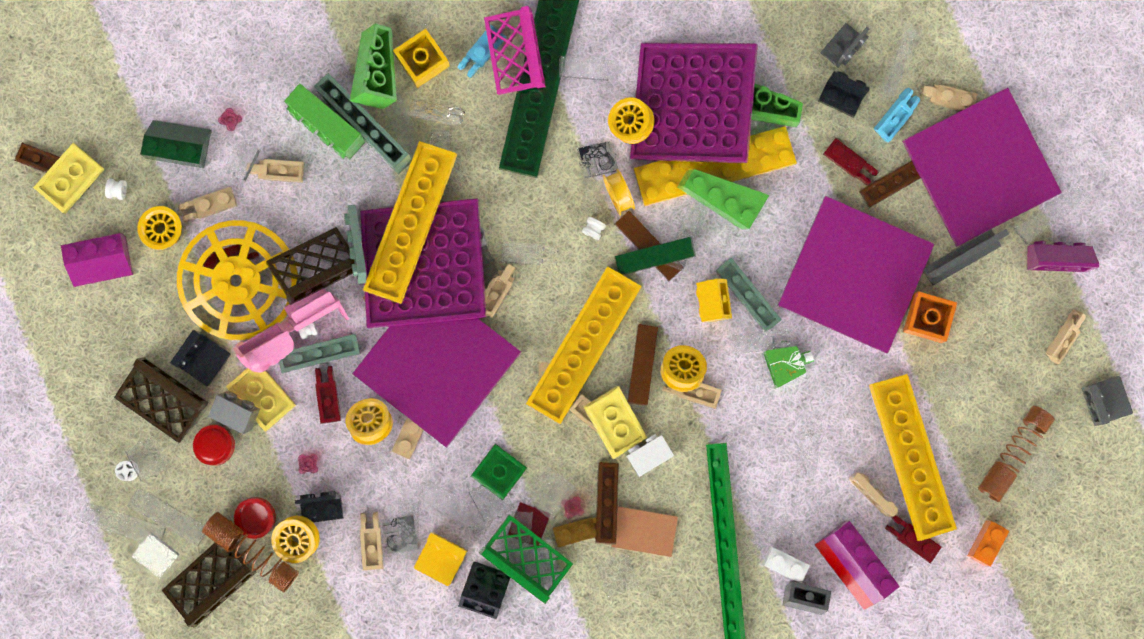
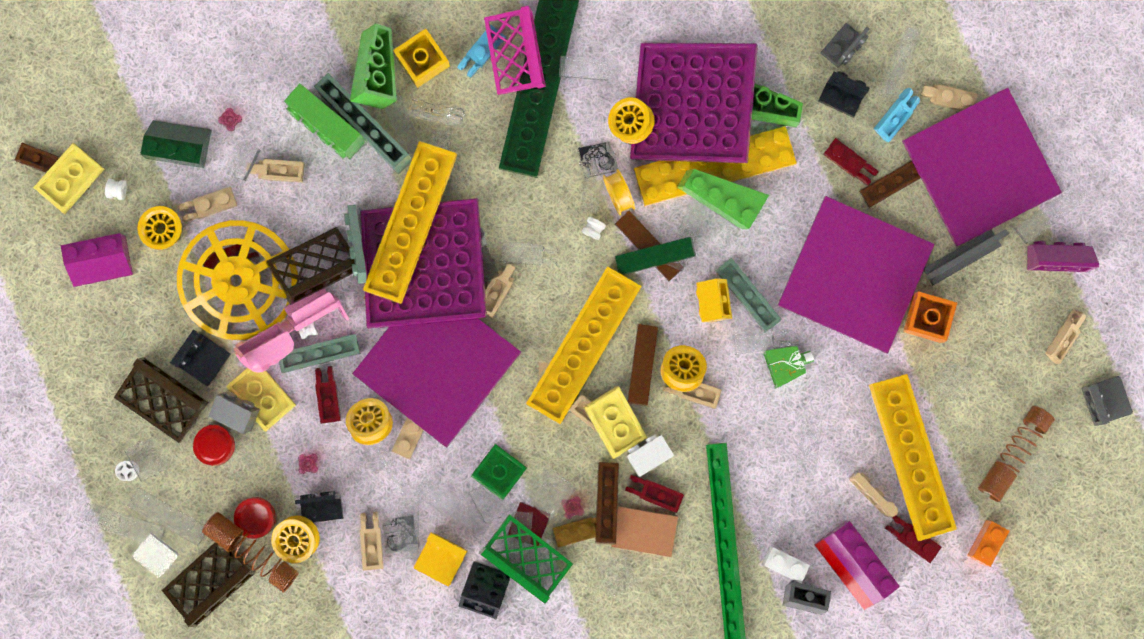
none -> dark red hinge [625,475,684,513]

